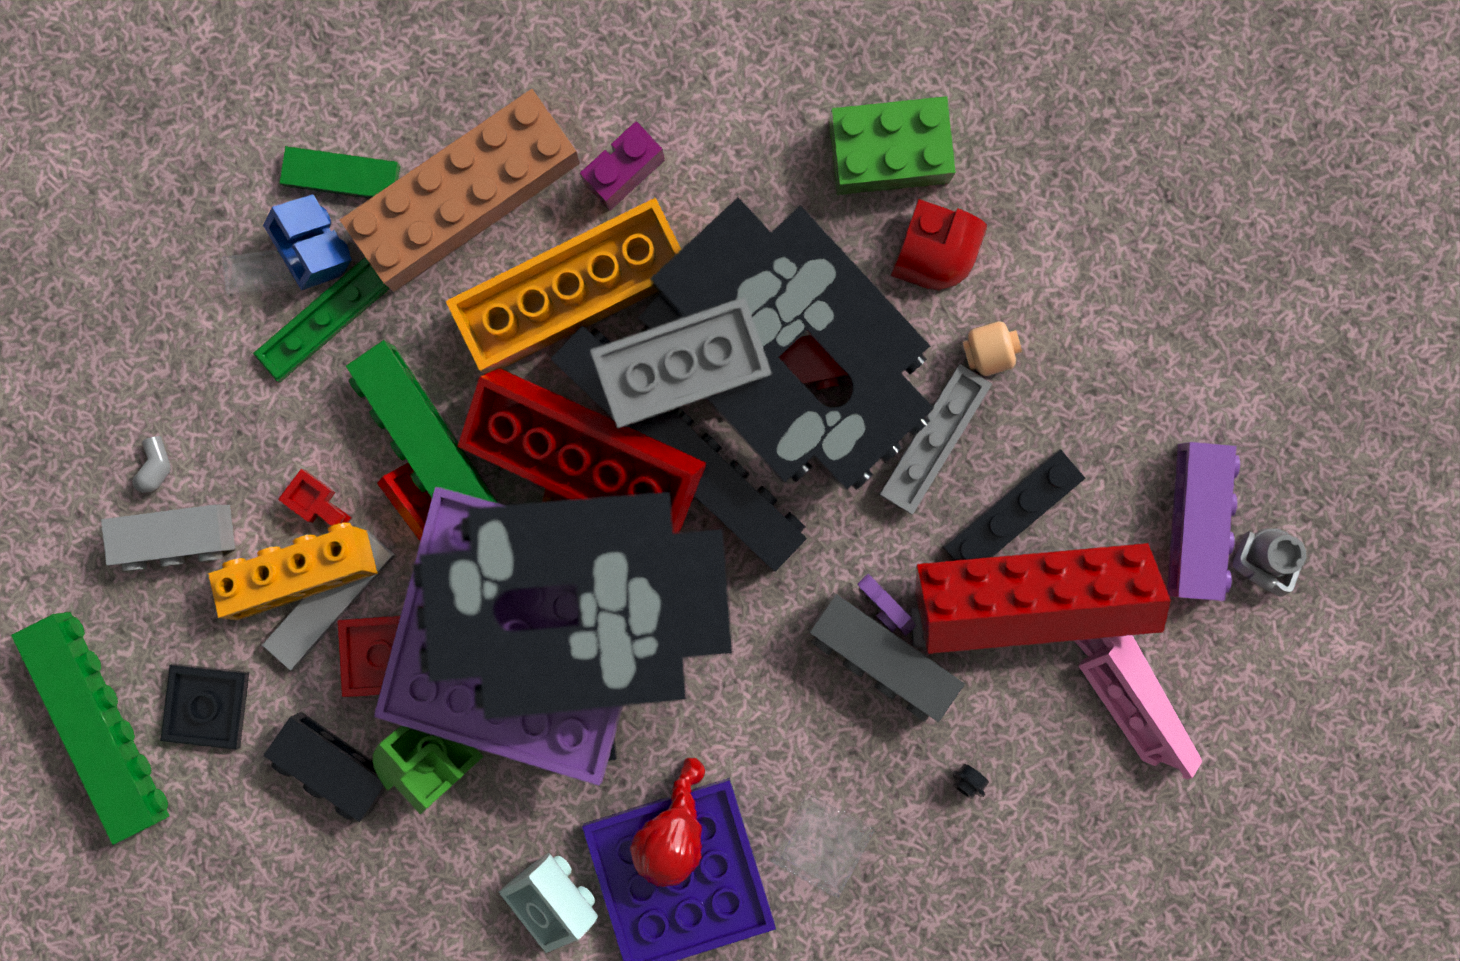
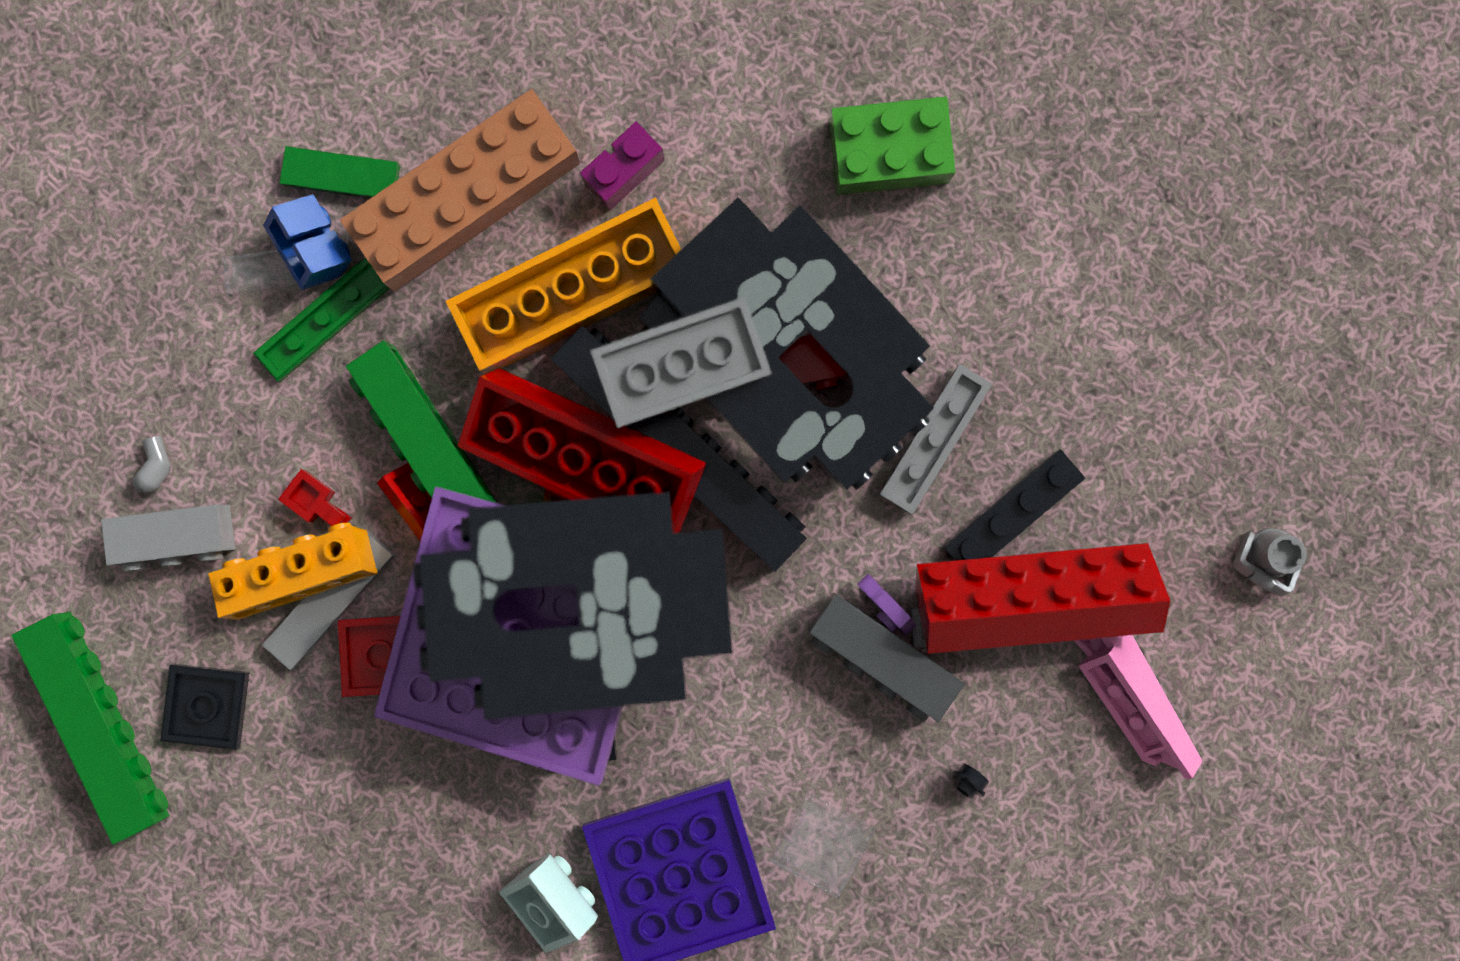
black brick [263,712,386,822] -> none
bright green brick [373,725,484,814] -> none
red hair [630,758,705,887] -> none
red brick [890,199,987,290] -> none
light nougat head [963,321,1022,376] -> none
medium lavender brick [1167,442,1240,601] -> none

